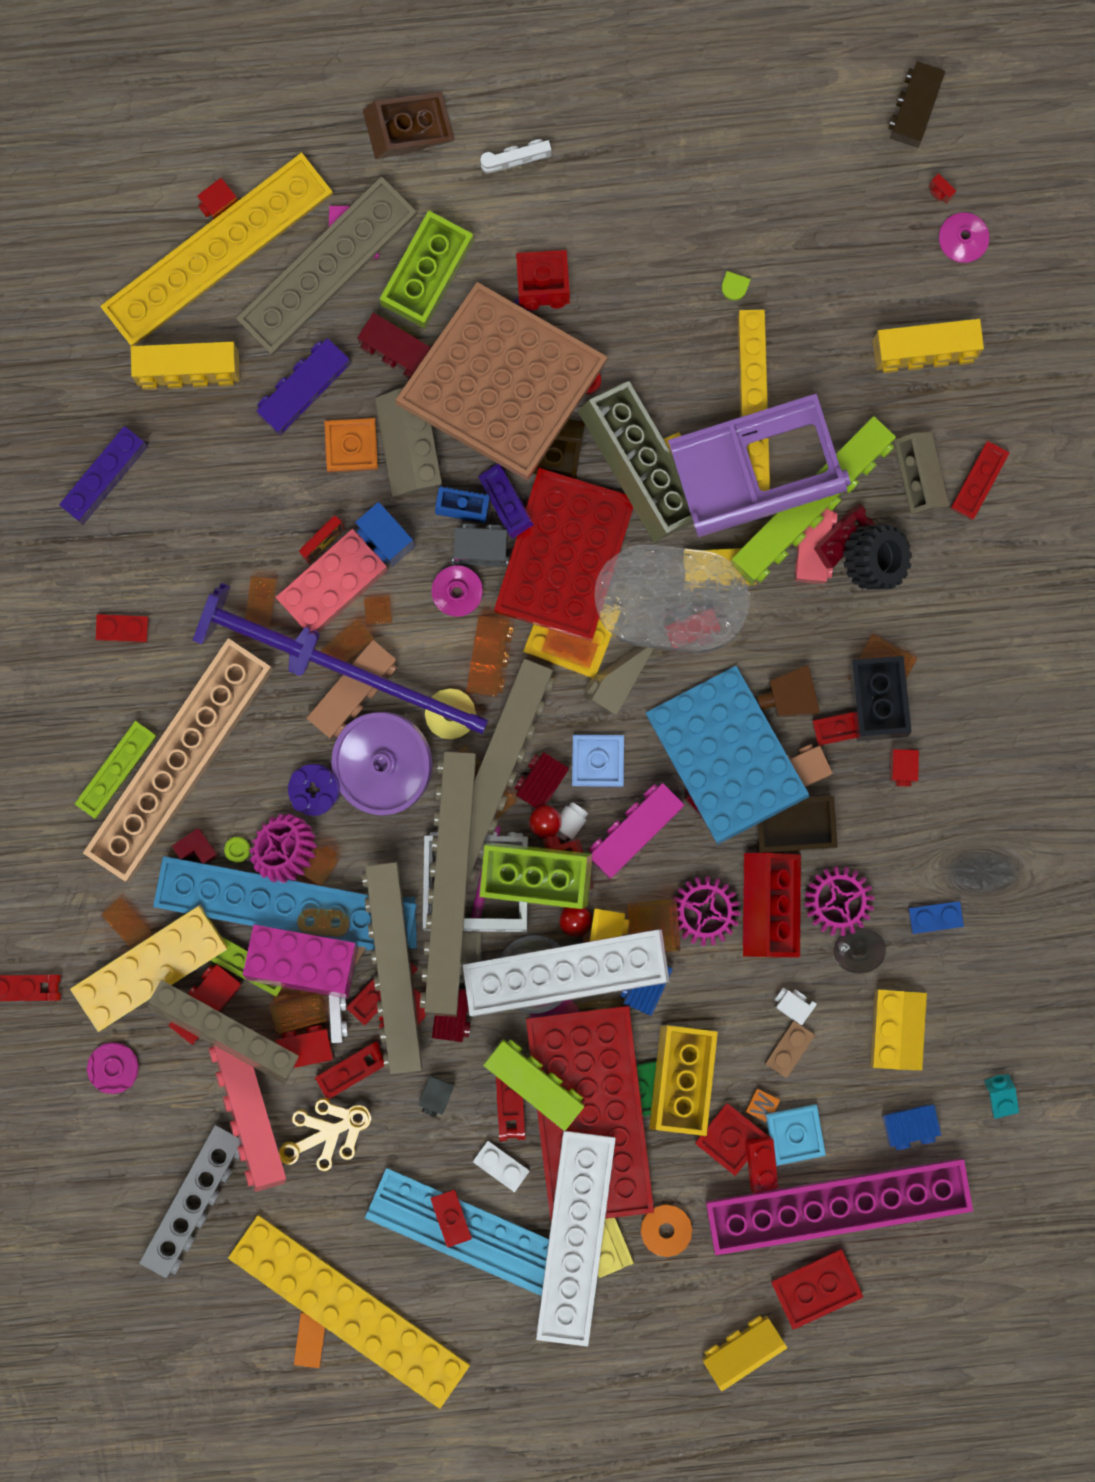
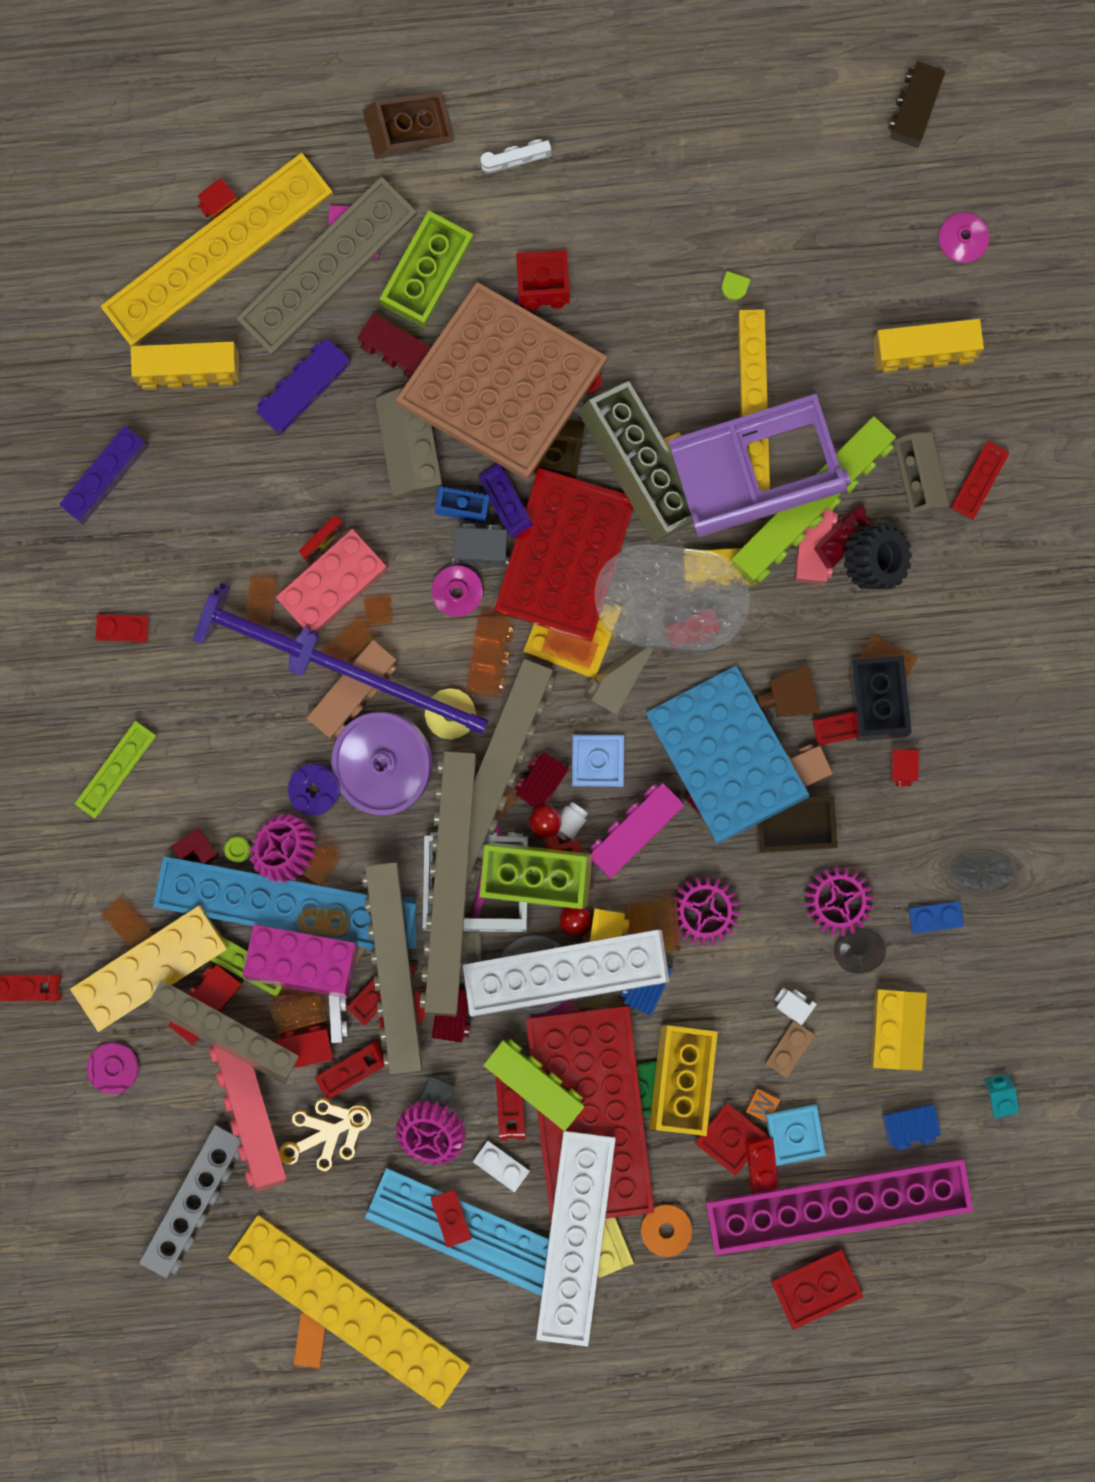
light nougat brick [83,638,273,883] -> none
orange tile [324,418,378,473] -> none
blue brick [355,502,415,567] -> none
yellow slope [702,1315,787,1392] -> none
red slope [743,853,801,958] -> none
red plate [928,173,957,204] -> none
none -> dark pink gear [396,1099,466,1167]

